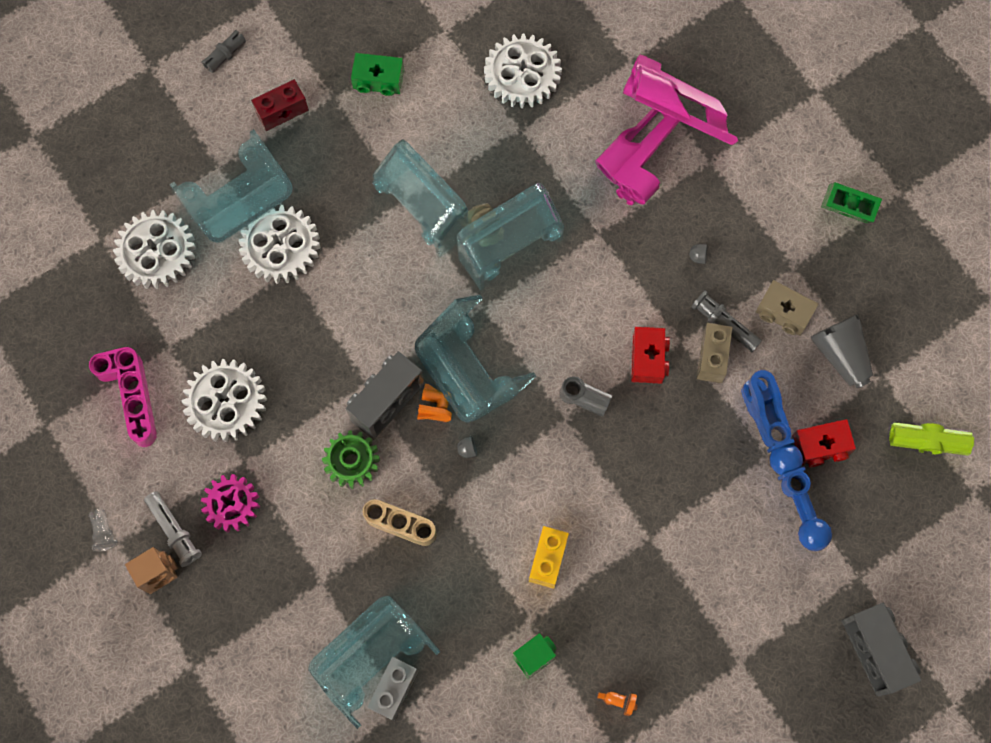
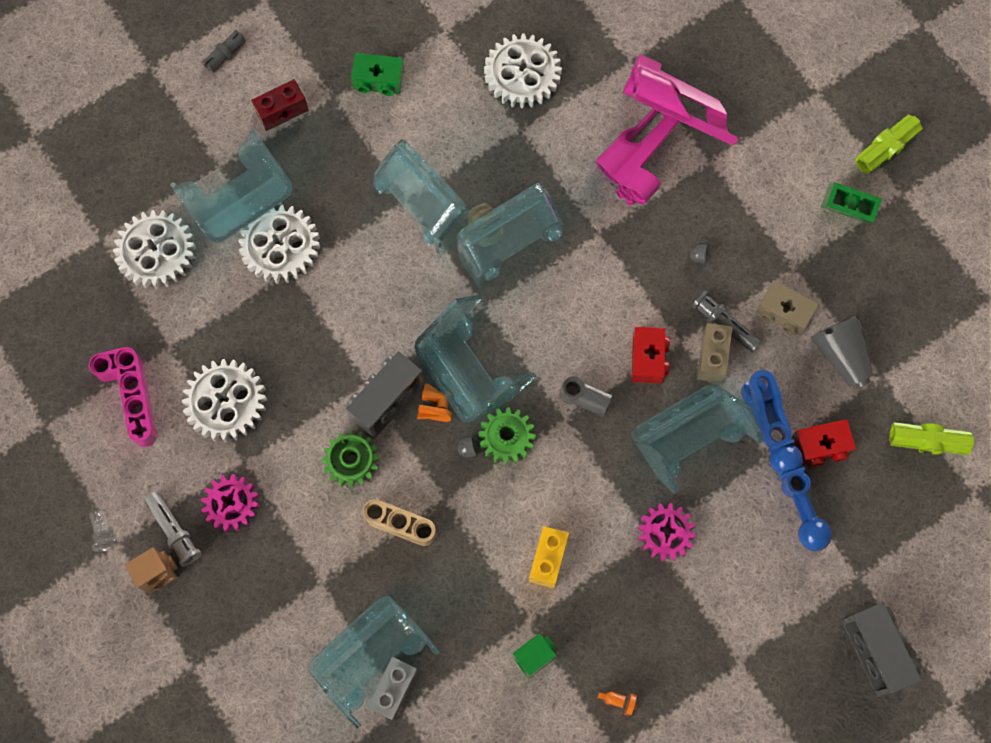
none -> bright green gear [479,407,535,465]
none -> clear light blue windscreen [631,384,764,494]
none -> dark pink gear [638,503,696,562]
none -> lime piece [854,114,923,175]

